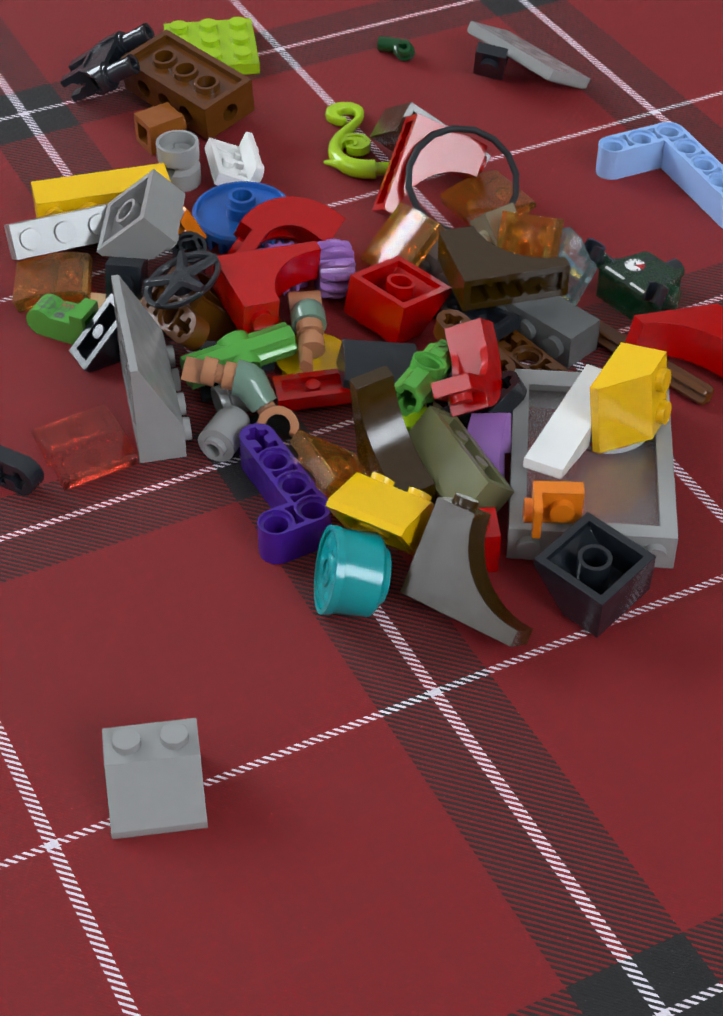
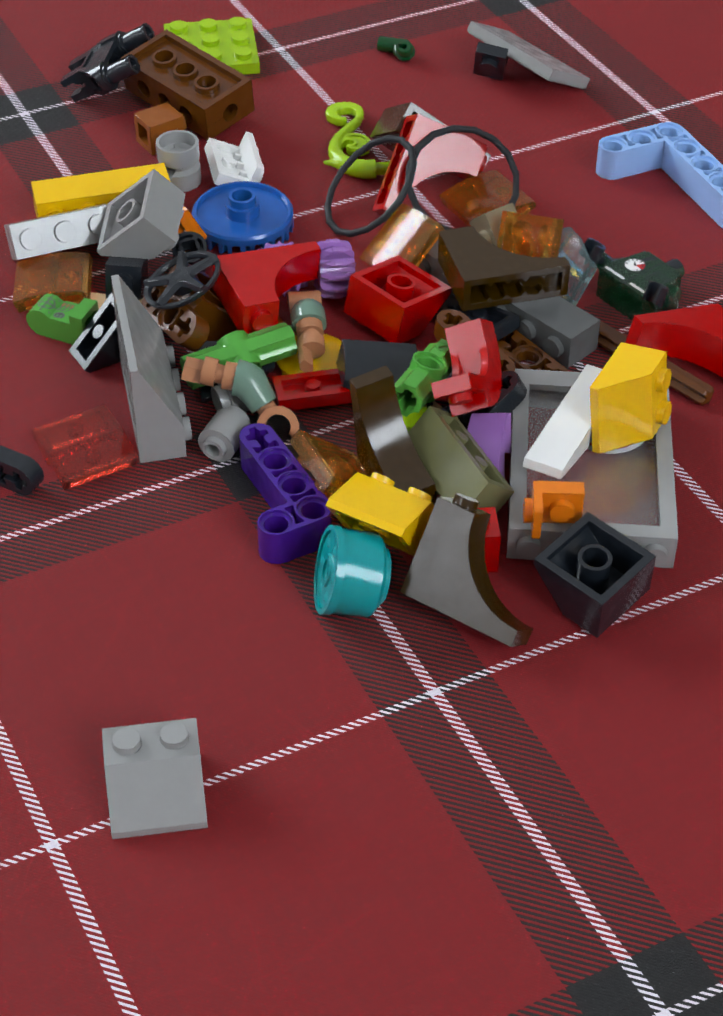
red arch [227,196,346,254] -> none
none -> black piece [324,135,417,237]

